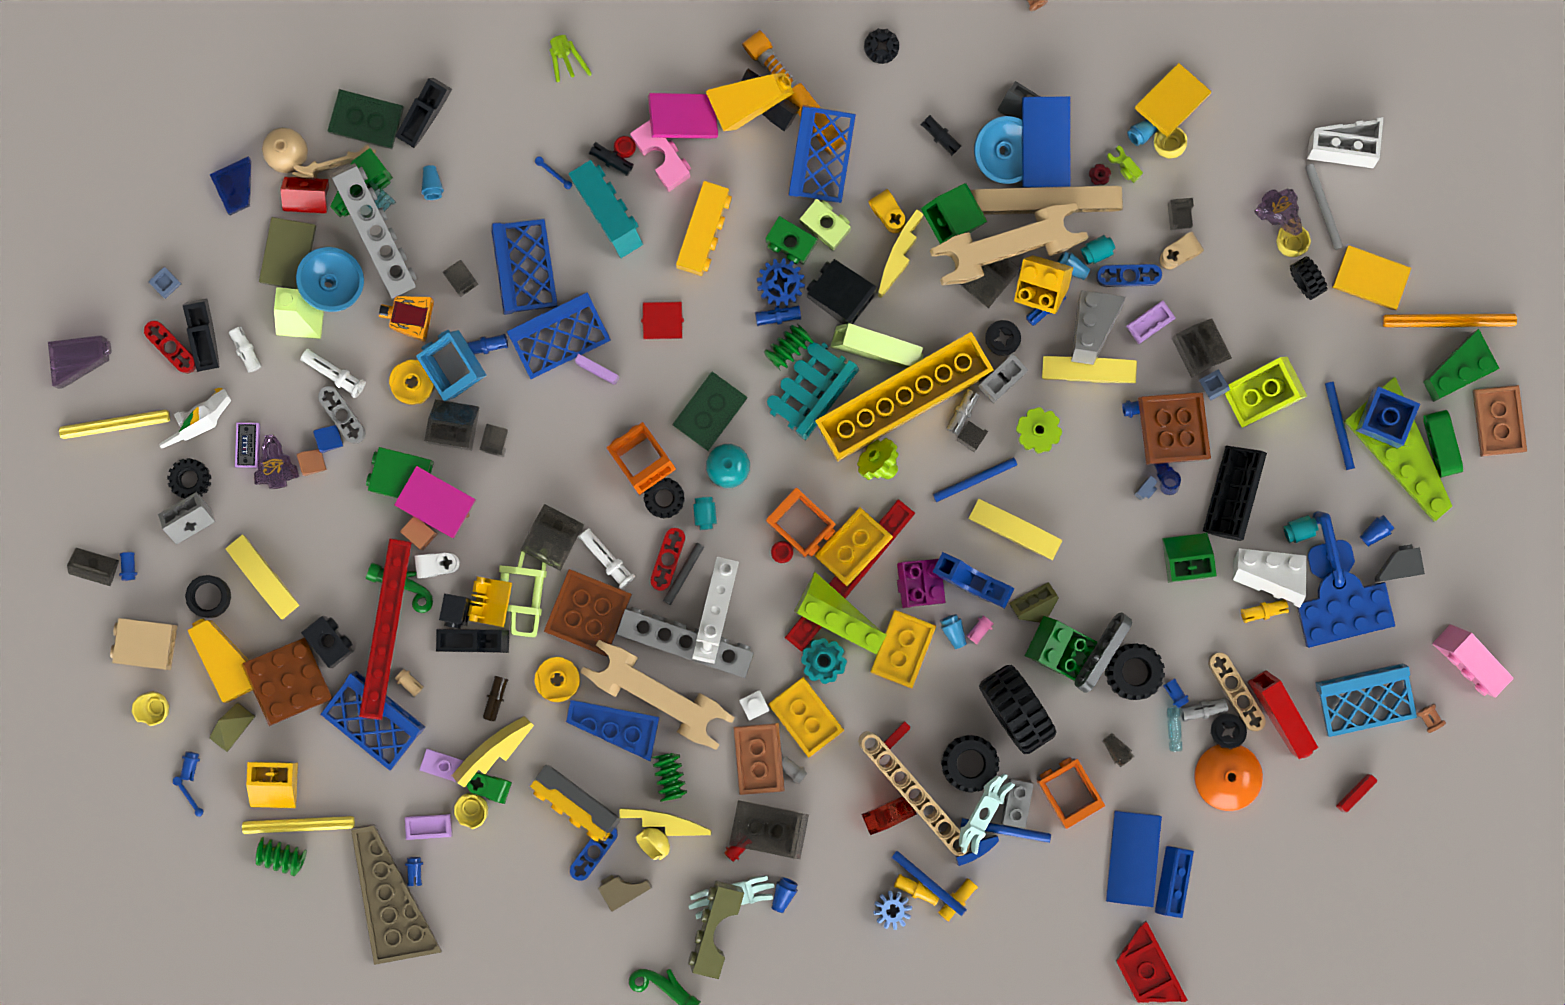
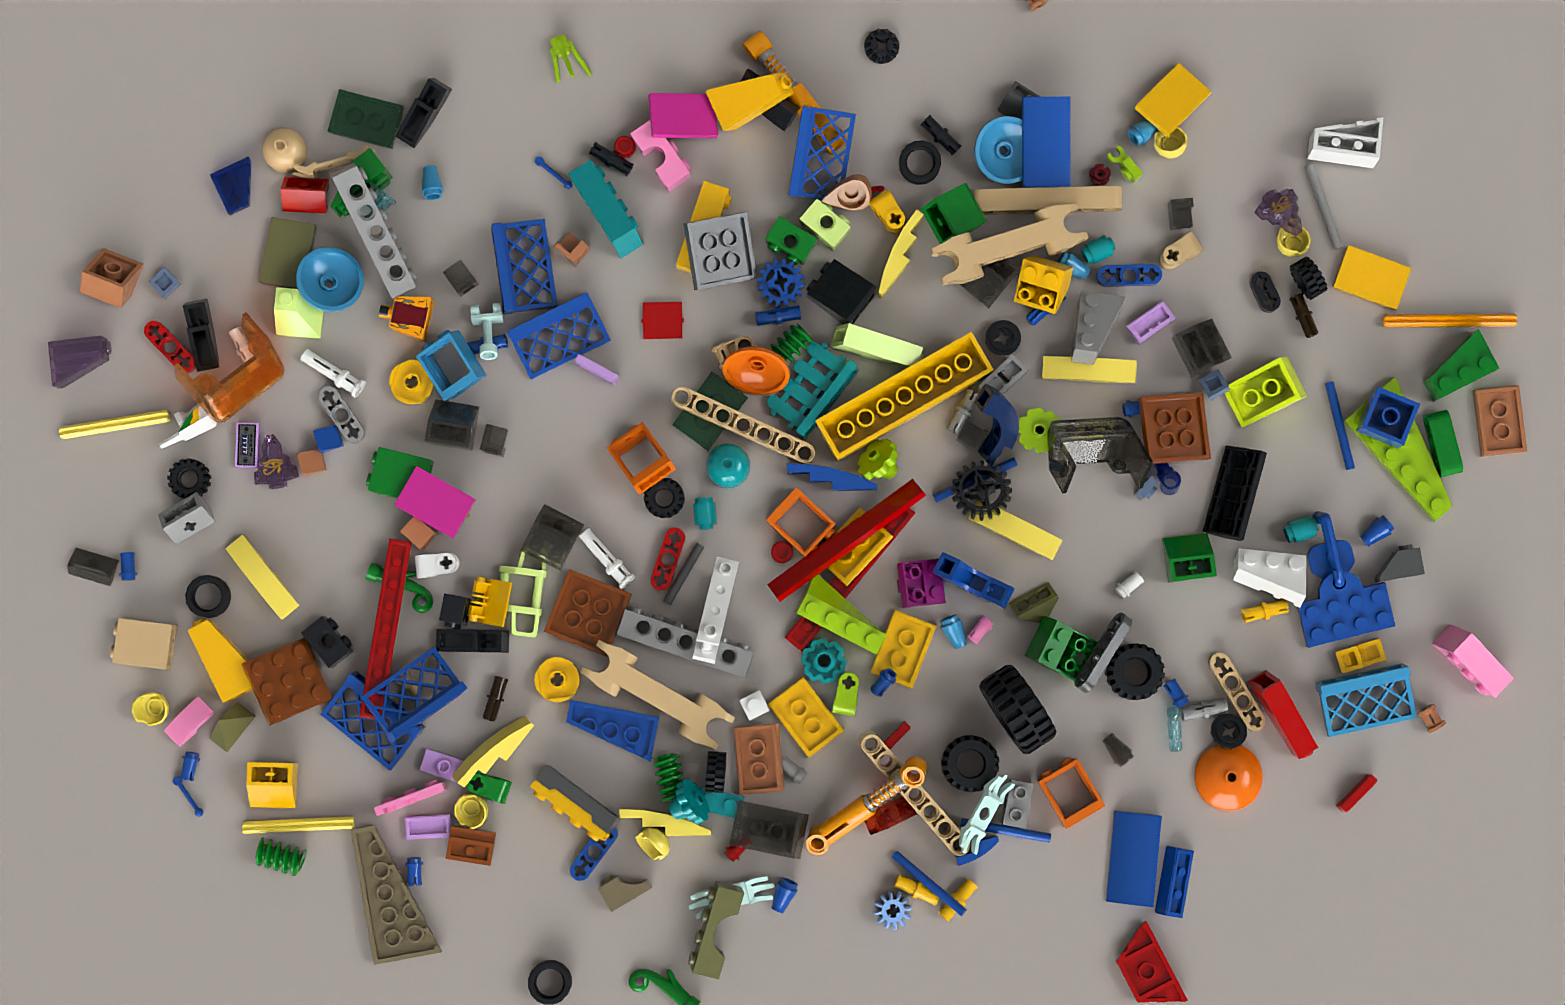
none -> nougat slope [80,248,144,308]
none -> bright pink slope [164,697,214,747]
none -> clear orange windscreen [174,312,284,423]
none -> blue fence [361,647,468,744]
none -> bright pink wing [374,779,447,816]
none -> dark orange plate [445,825,496,866]
none -> light aqua bar [470,302,503,360]
none -> black tyre [528,960,572,1005]
none -> nougat panel [554,233,590,266]
none -> teal plant [669,779,710,825]
none -> tan beam [671,387,815,464]
none -> plate [683,212,757,290]
none -> teal plate [700,786,744,819]
none -> black tyre [705,751,727,793]
none -> tan piece [711,335,755,370]
none -> orange dish [723,346,790,395]
none -> red tile [767,478,926,602]
none -> blue slope [787,463,878,491]
none -> light orange piece [806,757,927,855]
none -> piece [821,174,885,210]
none -> lime piece [832,672,859,717]
none -> blue pin [870,668,897,697]
none -> black tyre [899,140,941,185]
none -> black gear [951,460,1012,521]
none -> dark blue arch [974,384,1019,464]
none -> clear smoke windscreen [1048,417,1153,494]
none -> white pin [1115,571,1144,599]
none -> black beam [1249,271,1281,313]
none -> dark brown axle [1289,293,1318,338]
none -> yellow slope [1335,638,1387,674]

